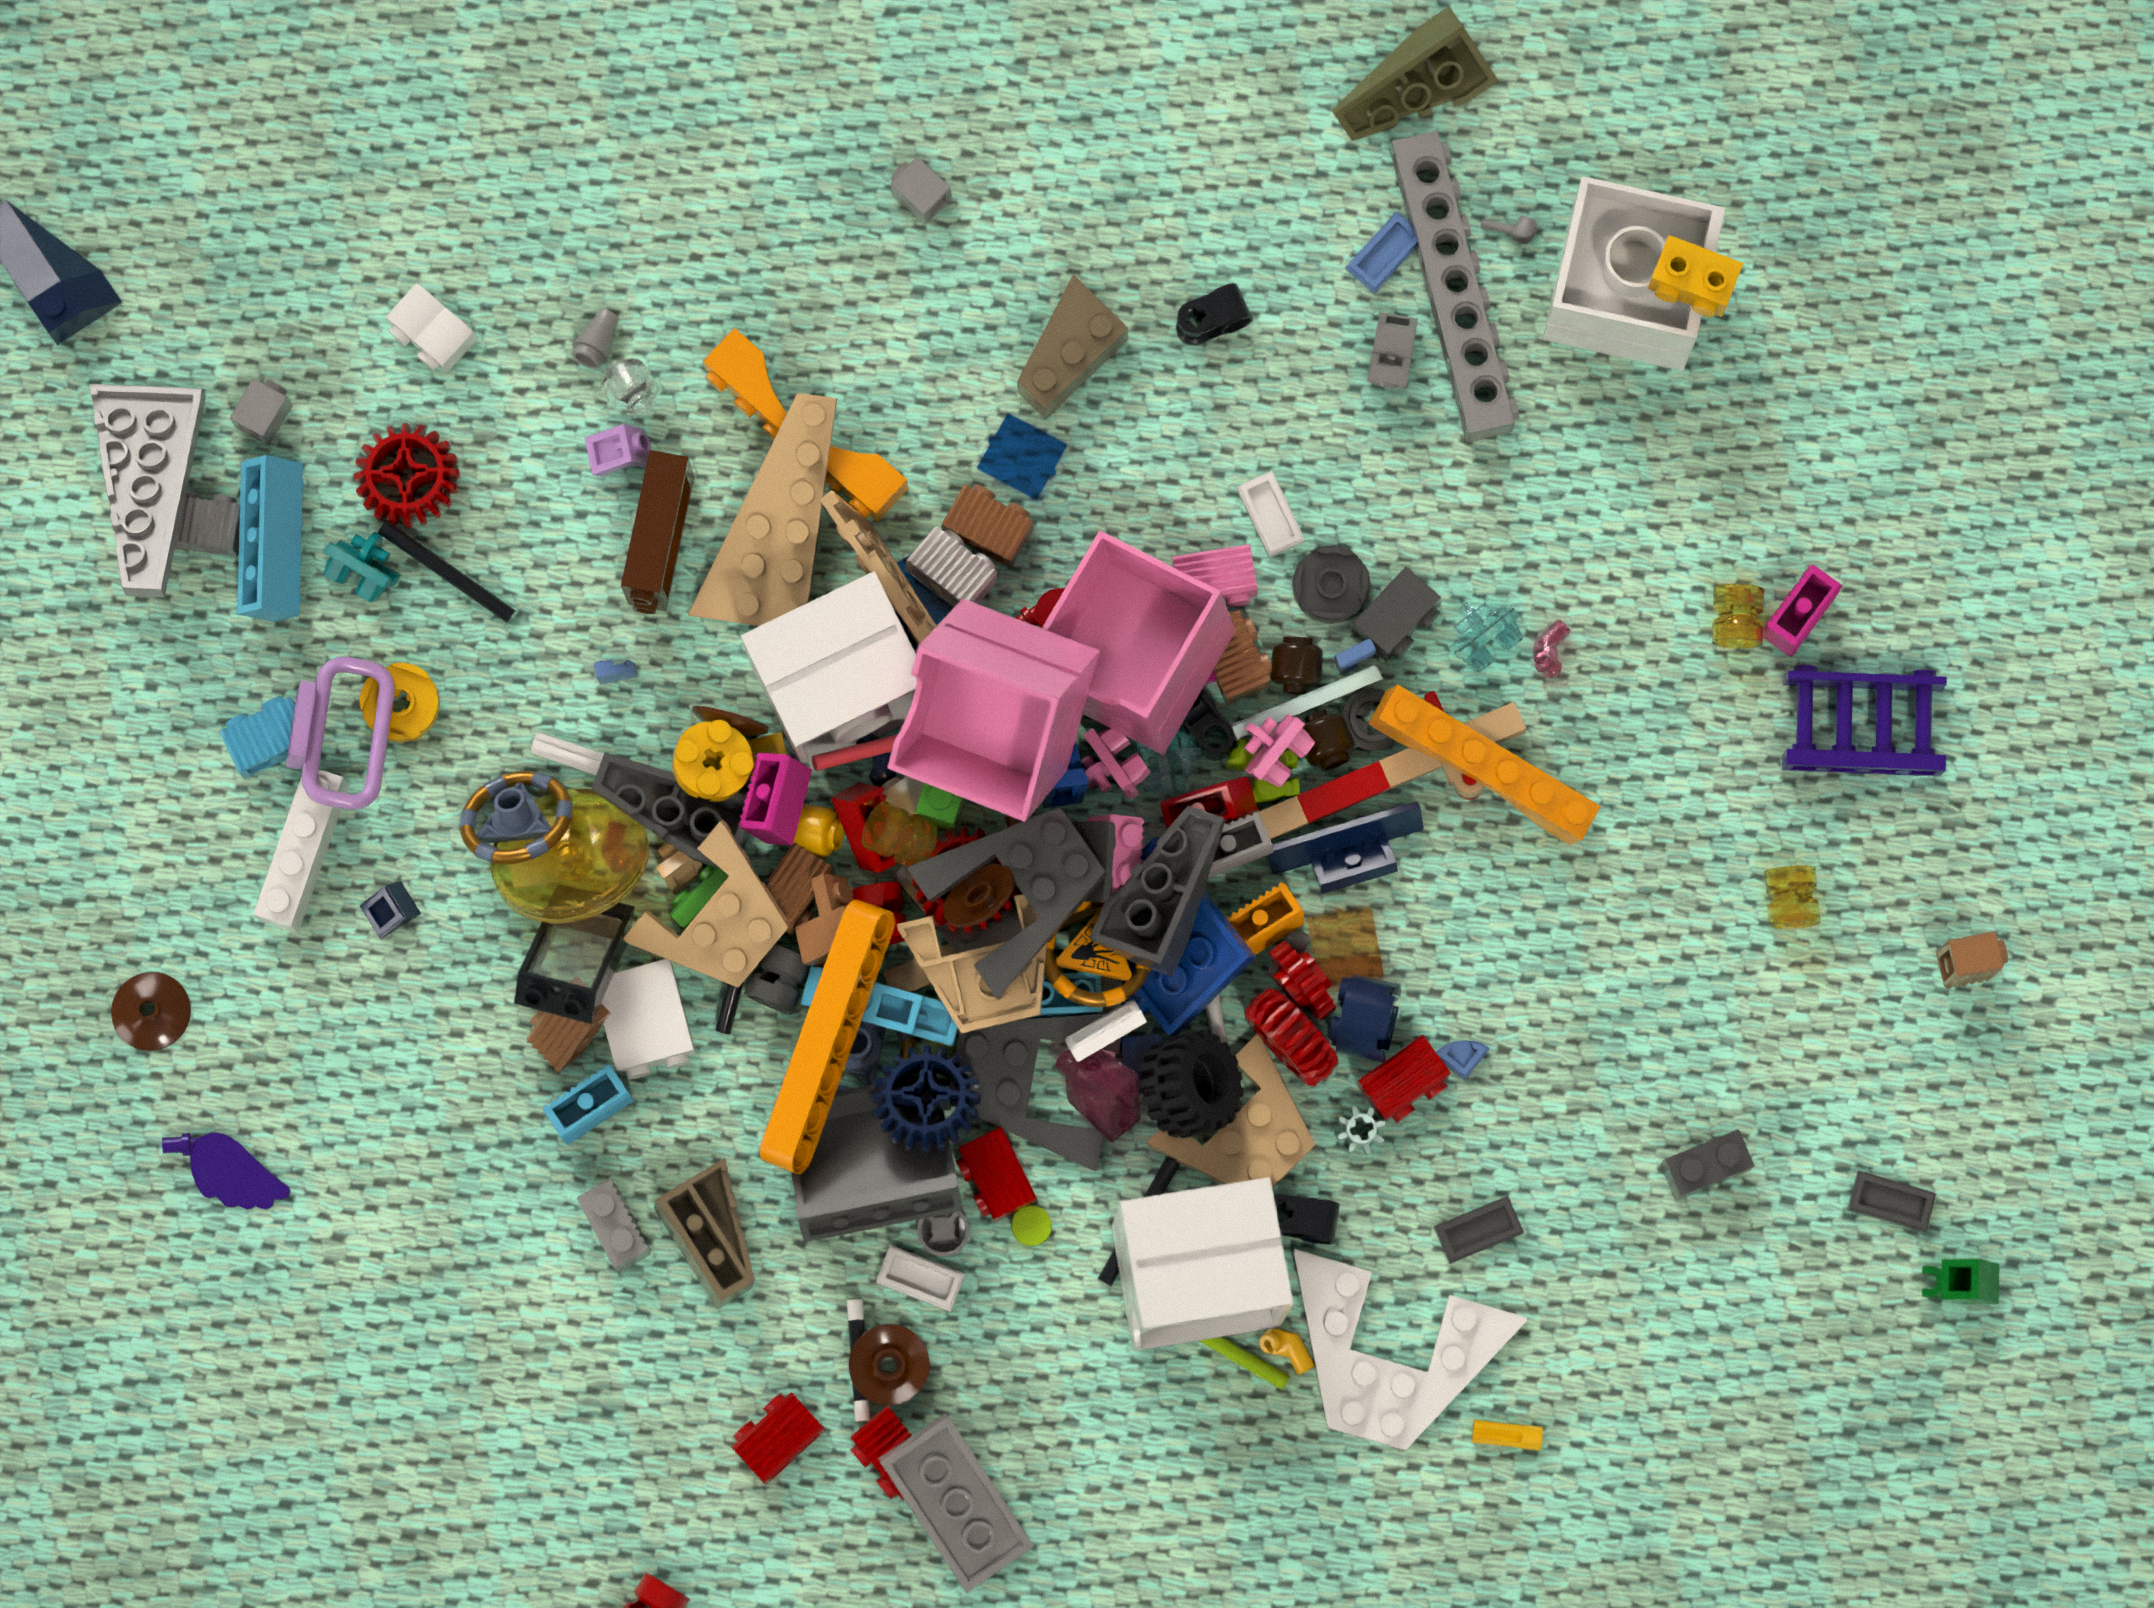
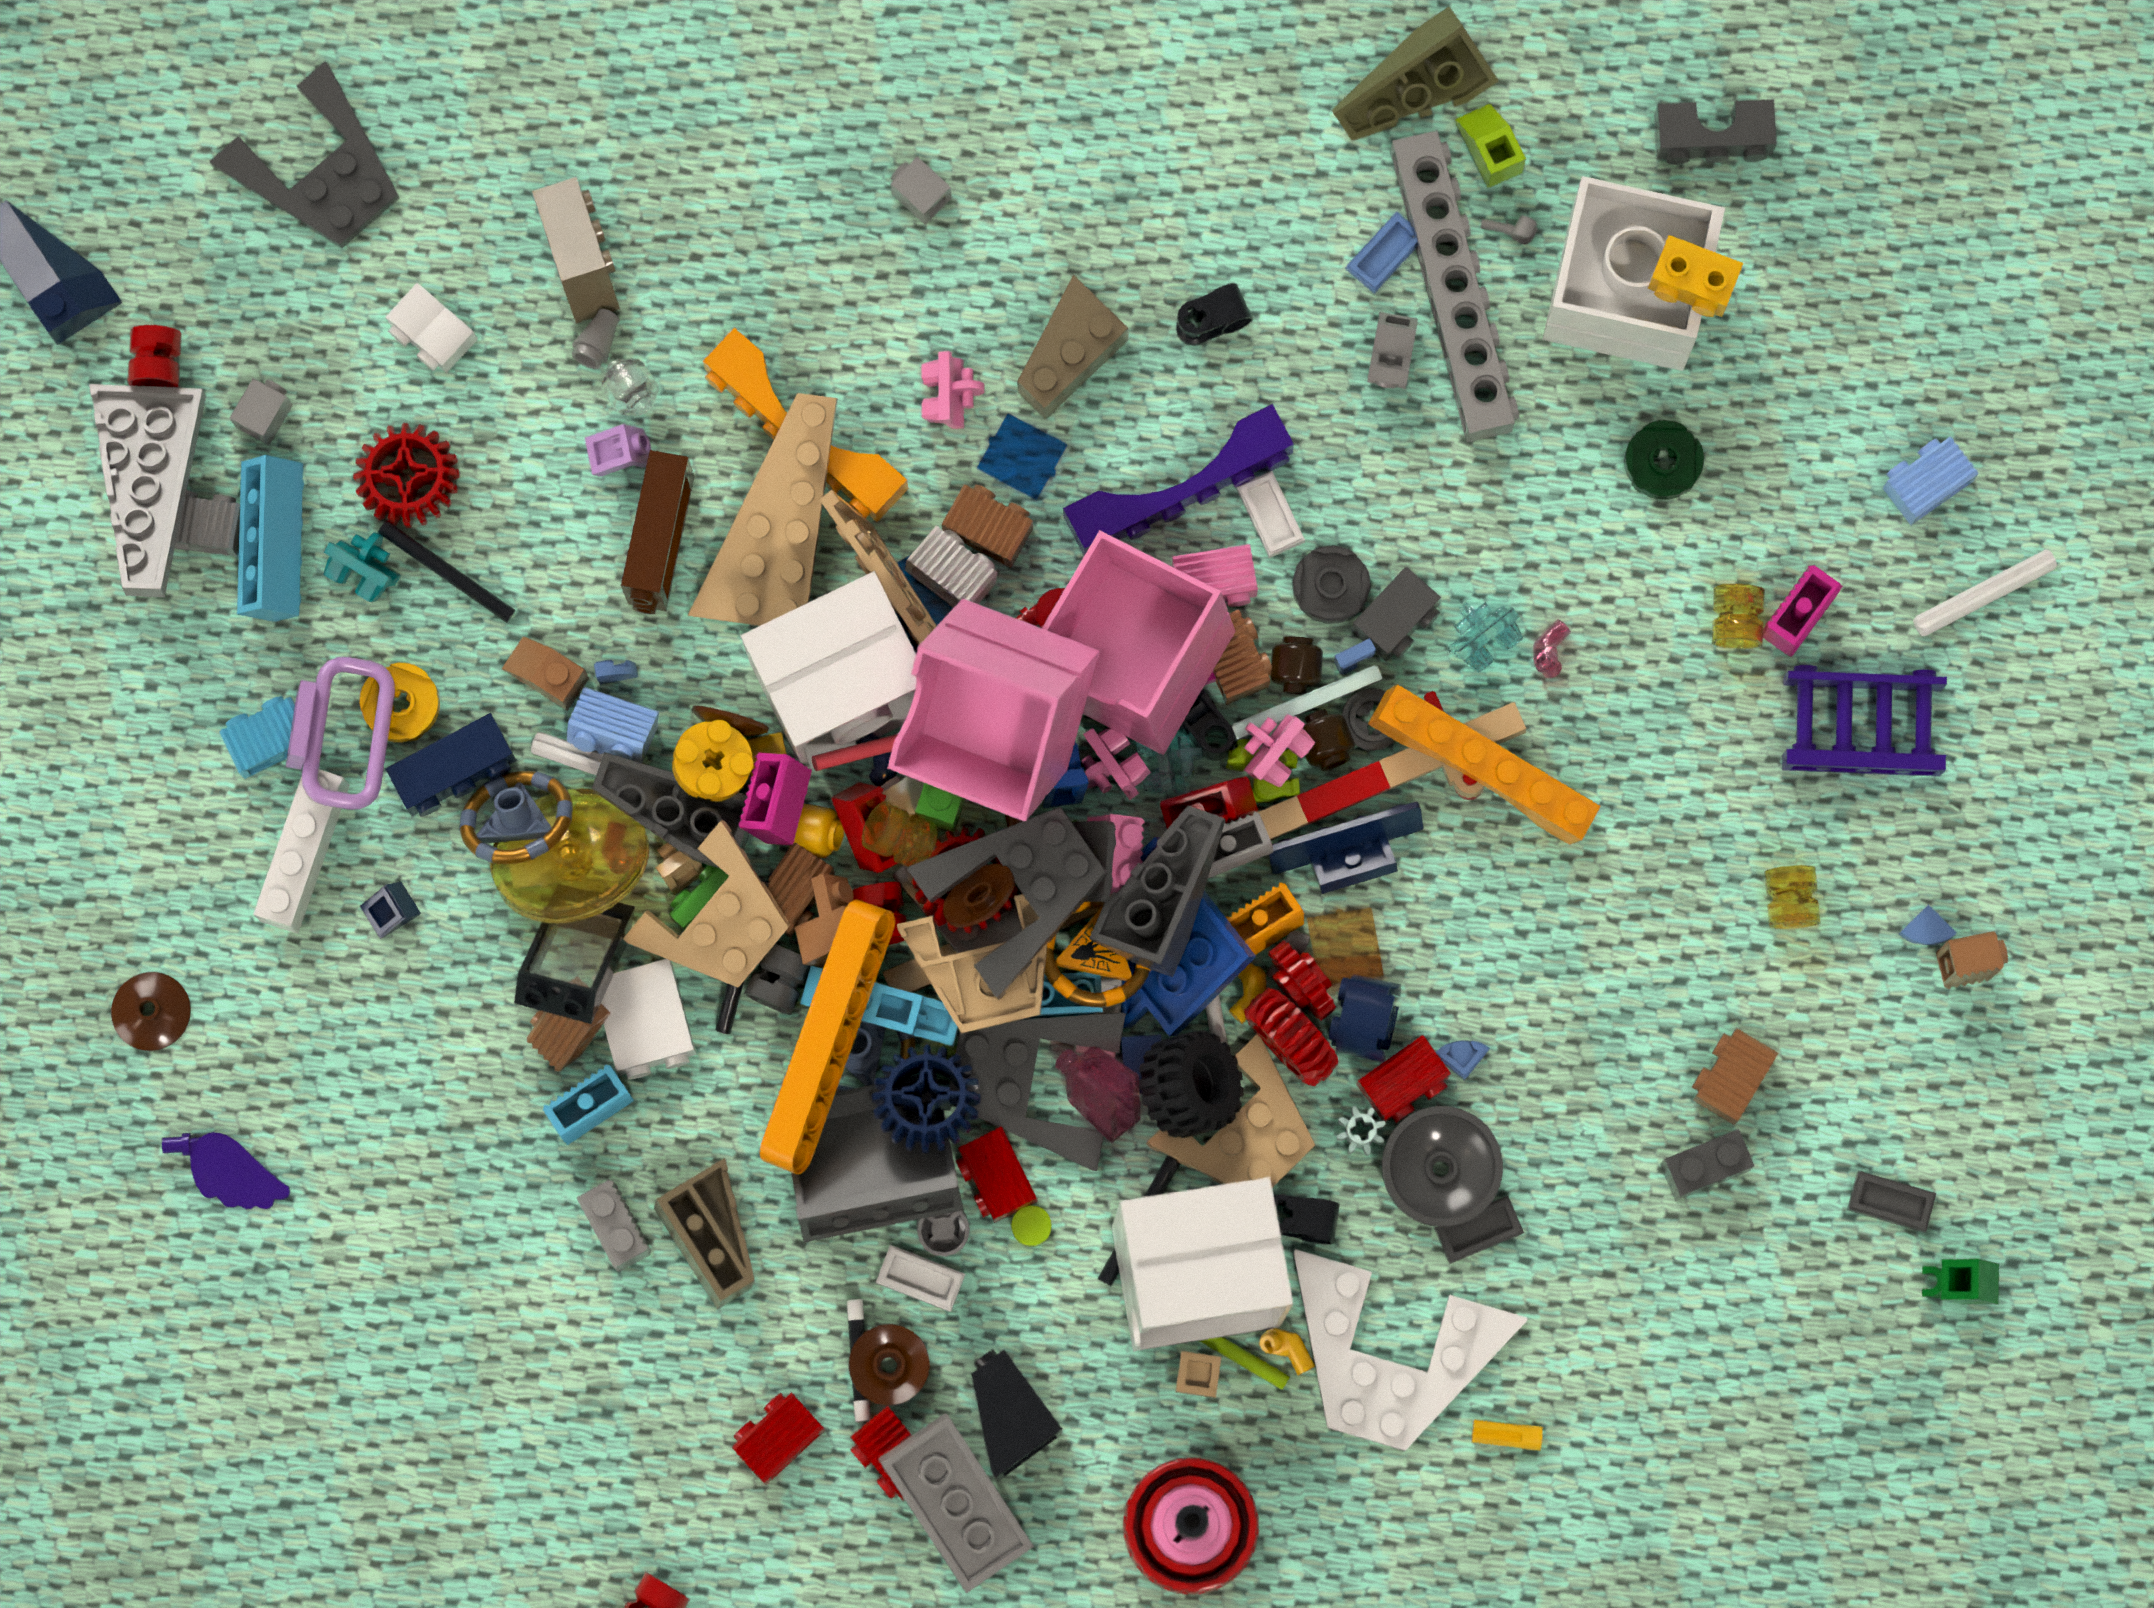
white tile [1065,999,1147,1062] -> none
none -> red wheel [127,325,182,388]
none -> dark grey wing [209,61,399,248]
none -> dark blue brick [385,713,517,817]
none -> medium nougat slope [502,636,589,711]
none -> wedge [532,177,620,323]
none -> light blue brick [567,687,659,763]
none -> bright pink hips [921,351,985,429]
none -> black slope [971,1349,1063,1481]
none -> dark purple arch [1063,404,1294,556]
none -> red wheel [1123,1457,1259,1595]
none -> tan tile [1176,1351,1221,1398]
none -> yellow arm [1228,963,1267,1024]
none -> dark grey dish [1382,1106,1503,1227]
none -> lime slope [1455,104,1526,188]
none -> dark green plate [1624,420,1704,500]
none -> dark grey arch [1654,99,1777,165]
none -> medium nougat brick [1692,1029,1778,1125]
none -> light blue brick [1883,437,1978,525]
none -> medium blue tile [1899,905,1957,945]
none -> white axle [1913,550,2057,636]

